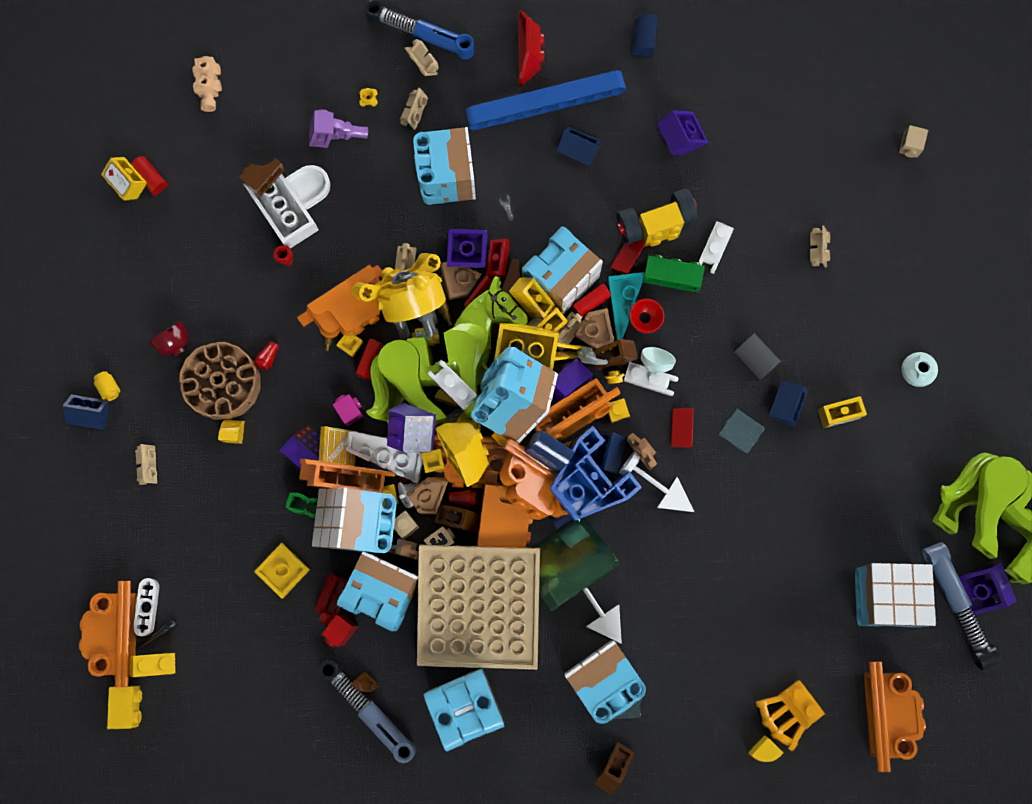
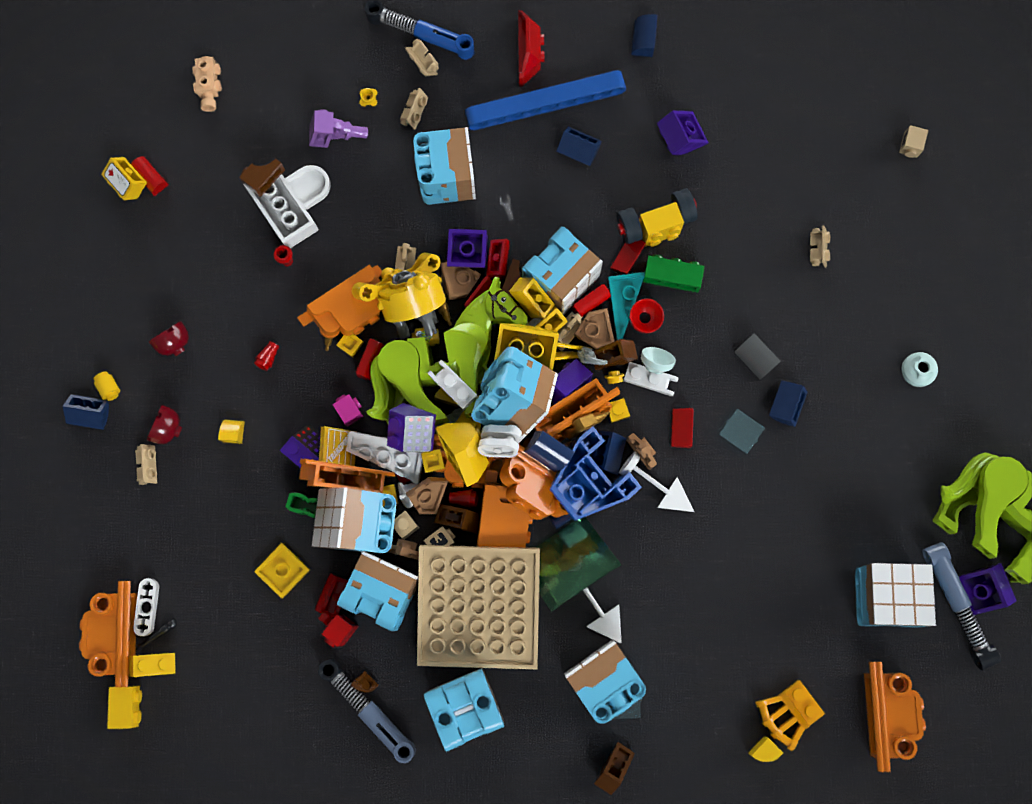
medium nougat brick [180,342,261,420] -> none
white hinge [698,221,734,274] -> none
yellow brick [818,396,867,428] -> none
none -> dark red cylinder [147,405,182,444]
none -> white brick [478,424,522,457]
none -> pearl gold piece [565,411,610,439]

